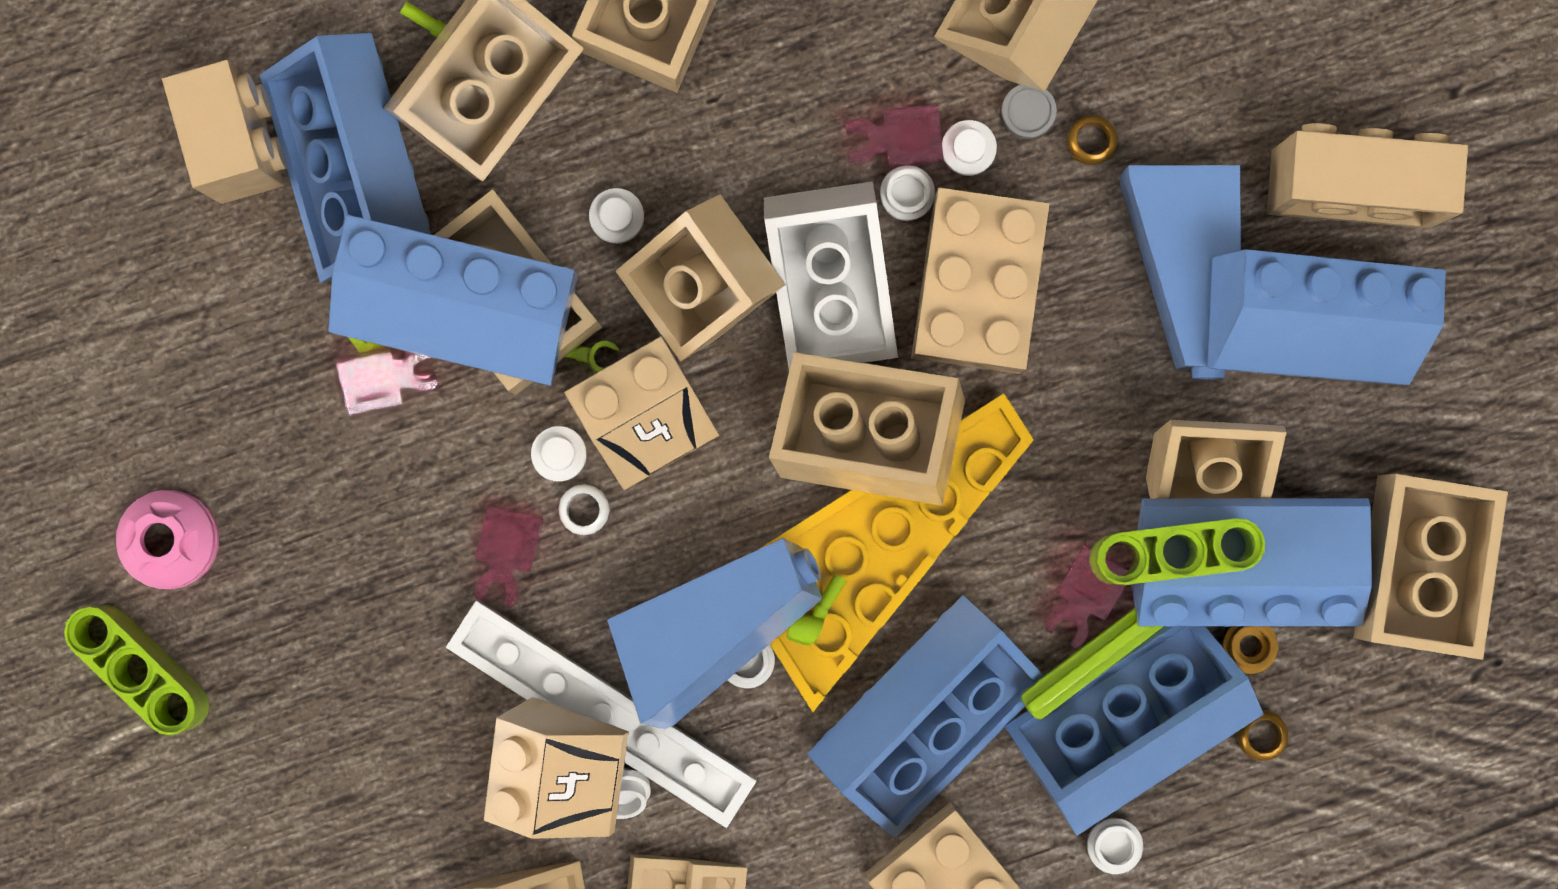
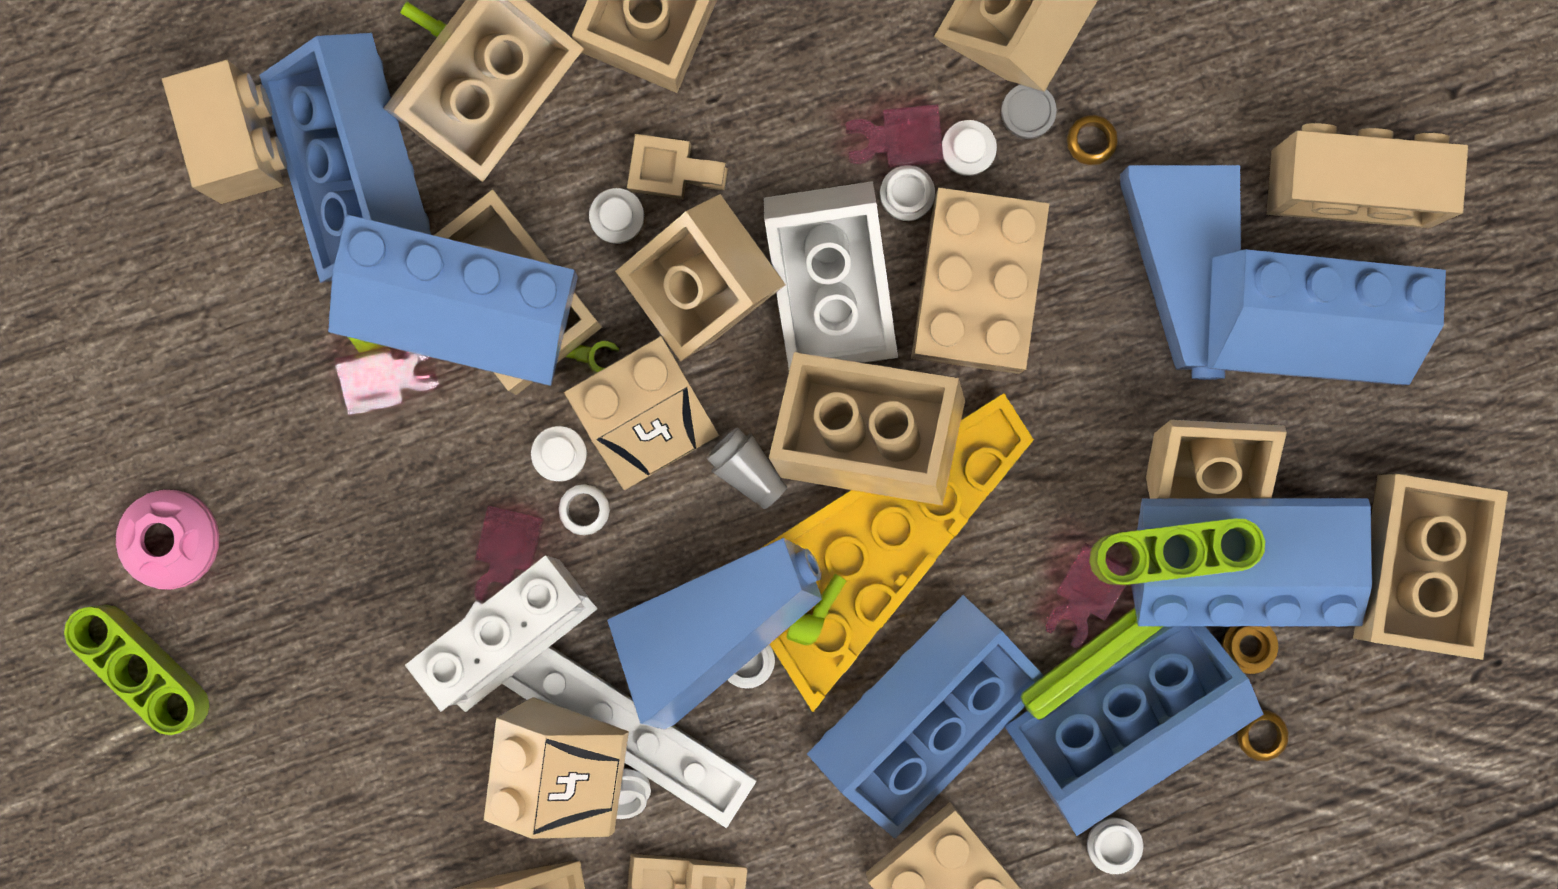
none -> white window [405,555,597,712]
none -> tan plate [627,134,728,199]
none -> light grey cone [706,427,787,509]

